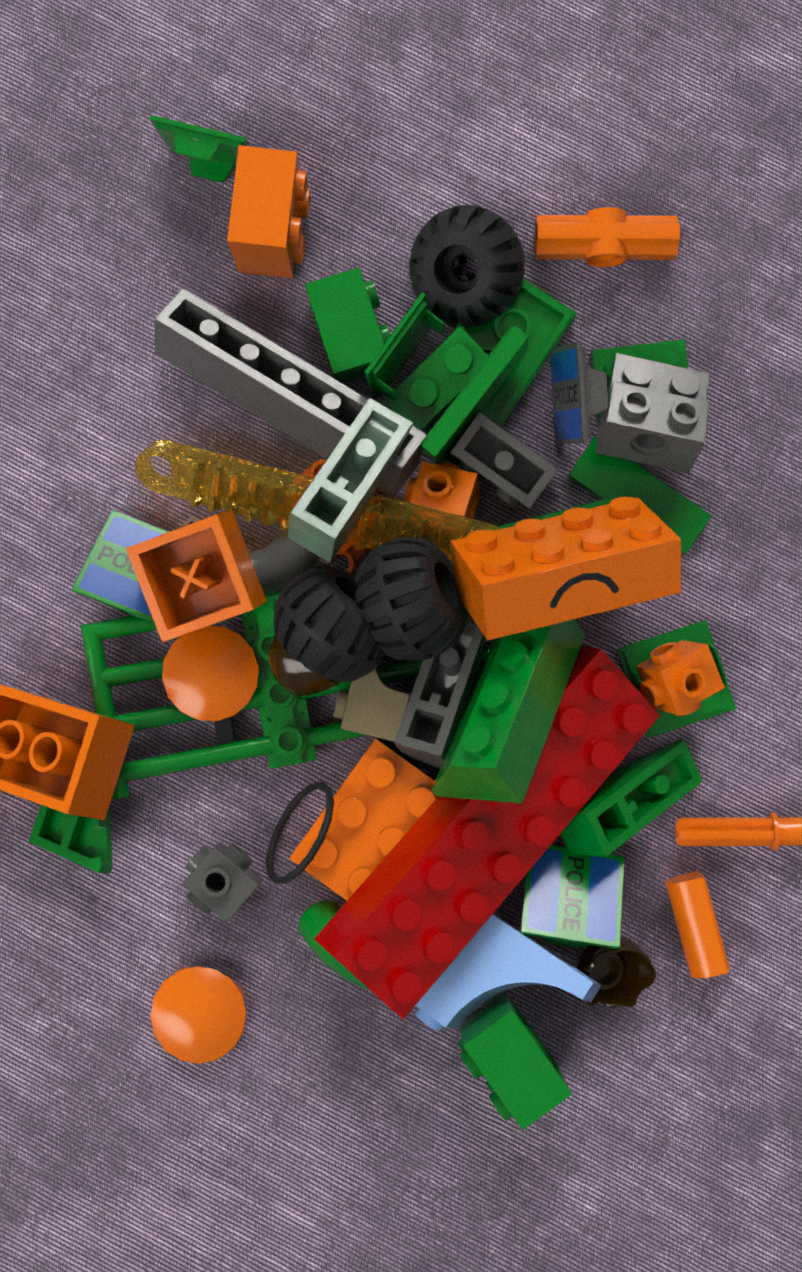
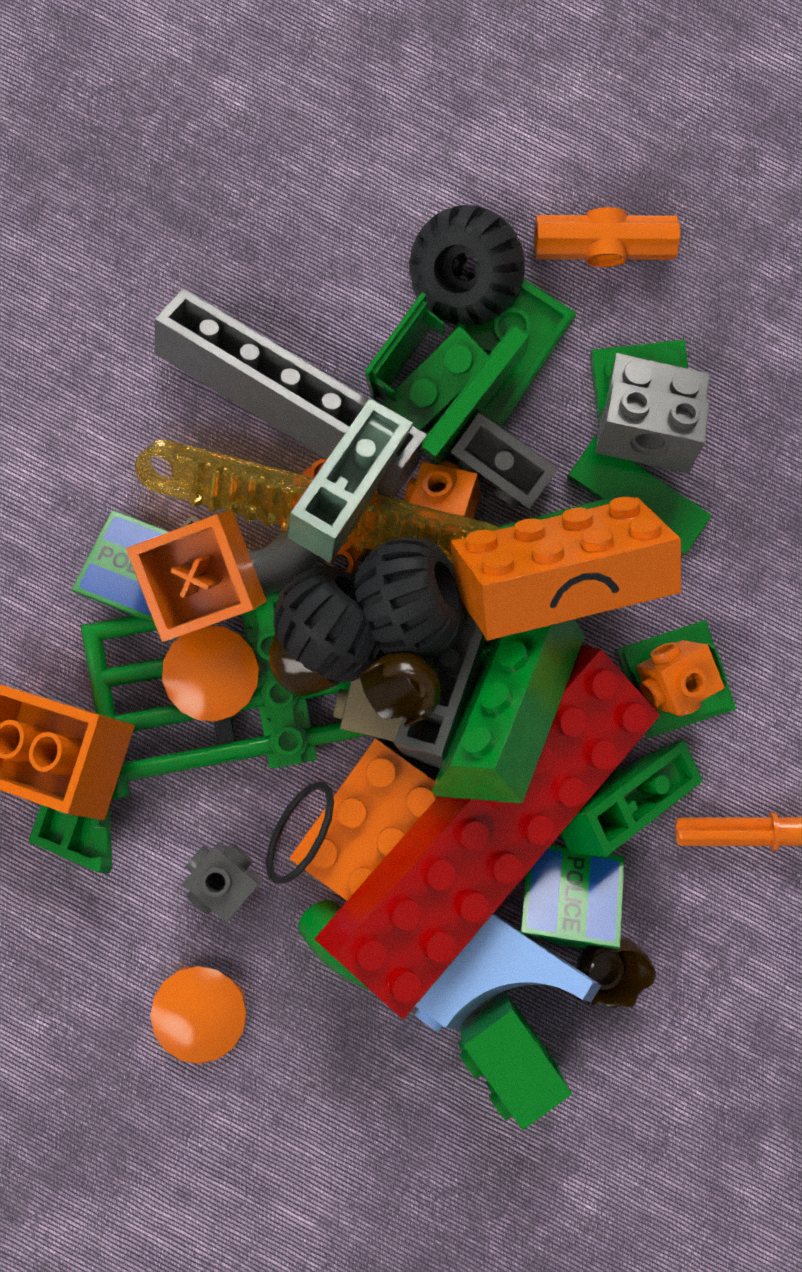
green piece [149,115,250,183] -> none
orange brick [227,145,311,279] -> none
green brick [305,267,390,383] -> none
dark grey piece [549,341,609,445] -> none
orange brick [665,870,730,978] -> none
none -> dark brown hair [360,652,441,727]

